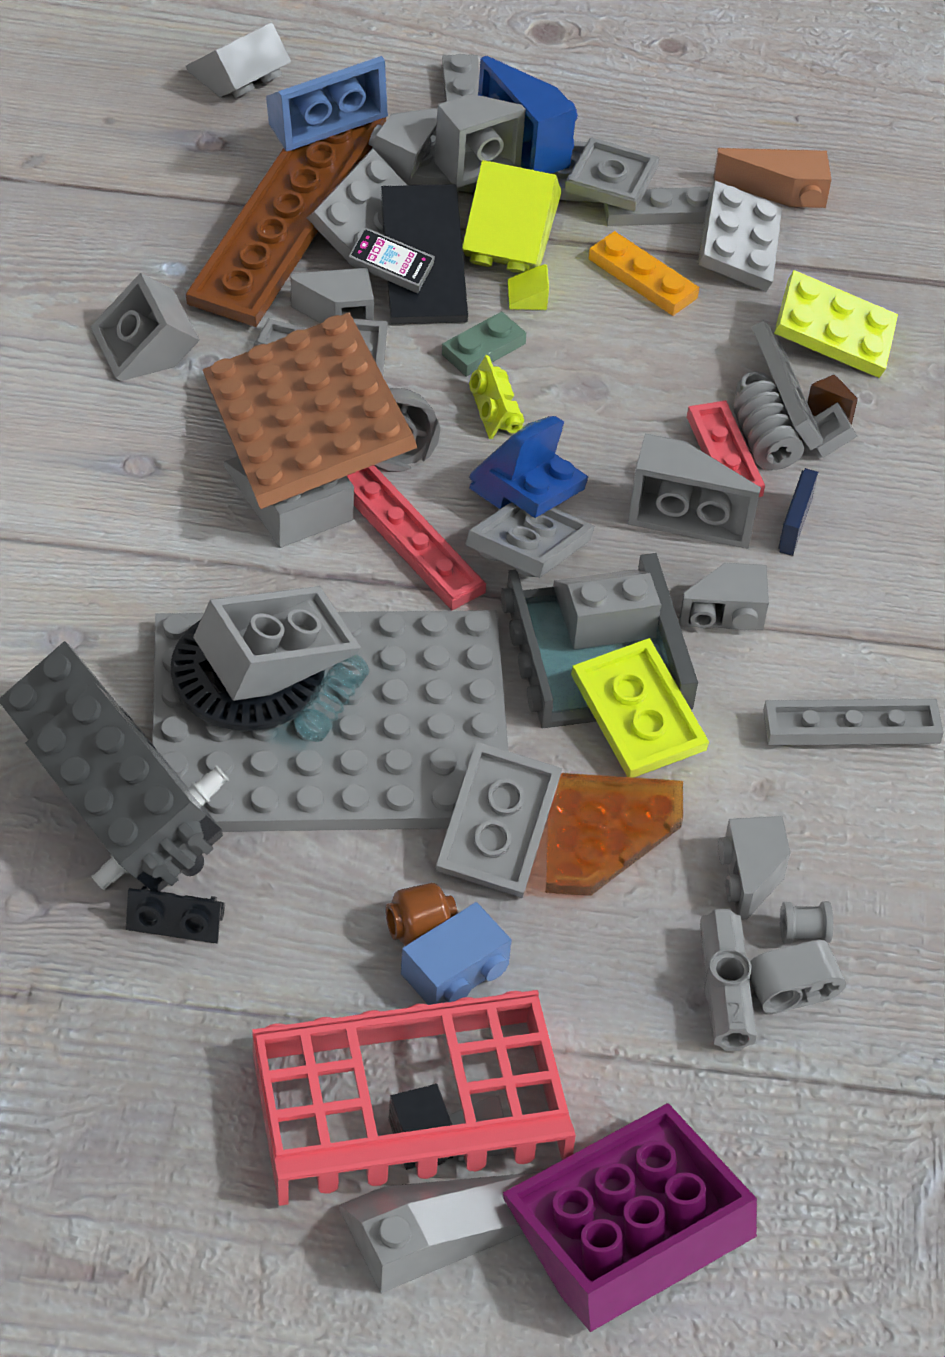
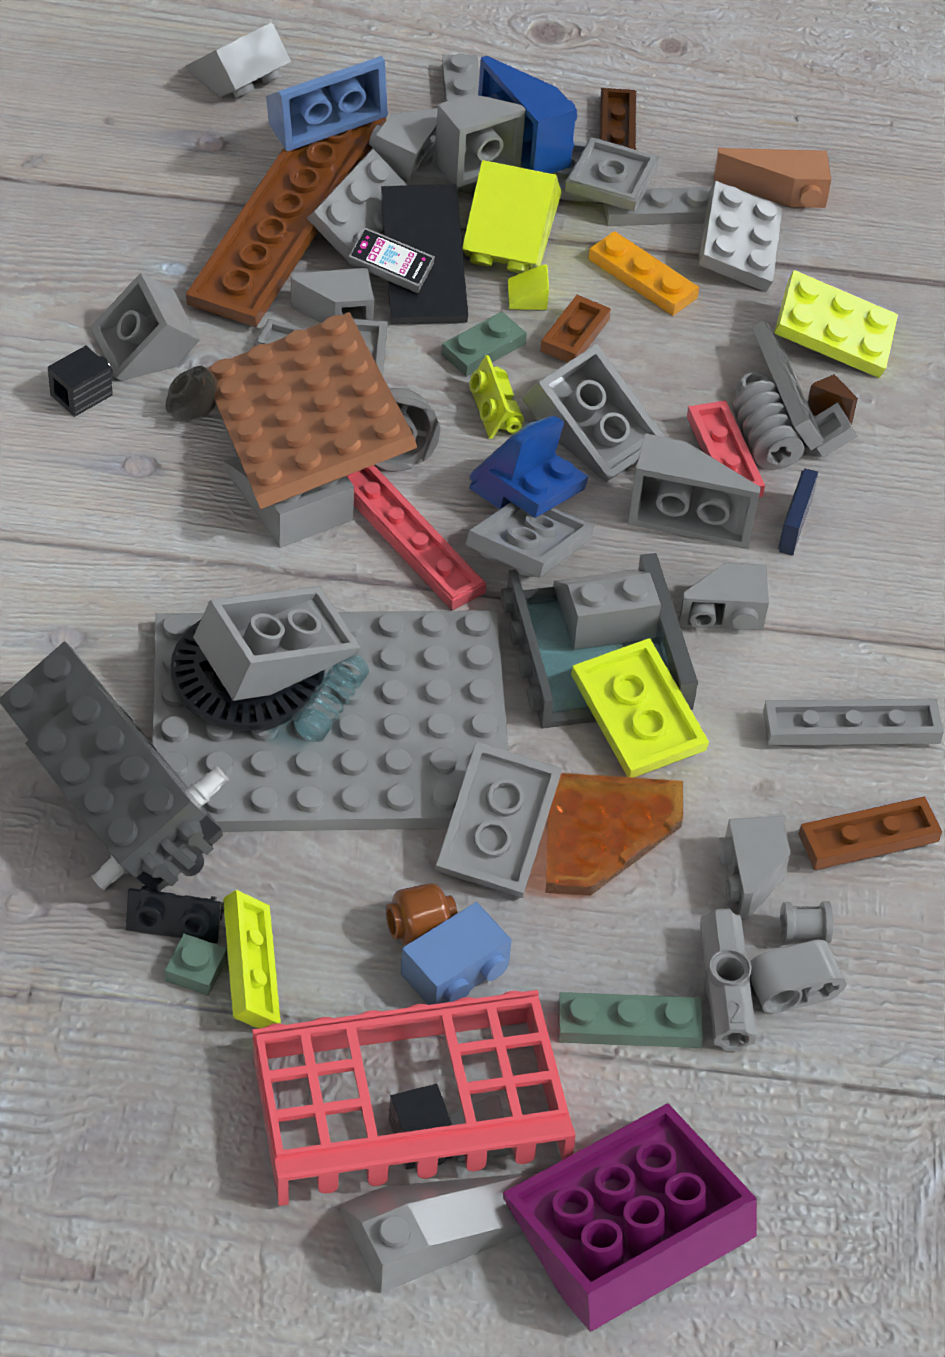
none -> black brick [48,345,113,417]
none -> clear smoke plate [165,366,218,423]
none -> sand green plate [165,934,227,996]
none -> neon yellow plate [223,890,281,1028]
none -> light grey slope [522,344,665,482]
none -> dark orange plate [540,295,611,363]
none -> sand green plate [558,992,703,1048]
none -> reddish brown tile [599,88,637,150]
none -> dark orange plate [798,796,942,870]

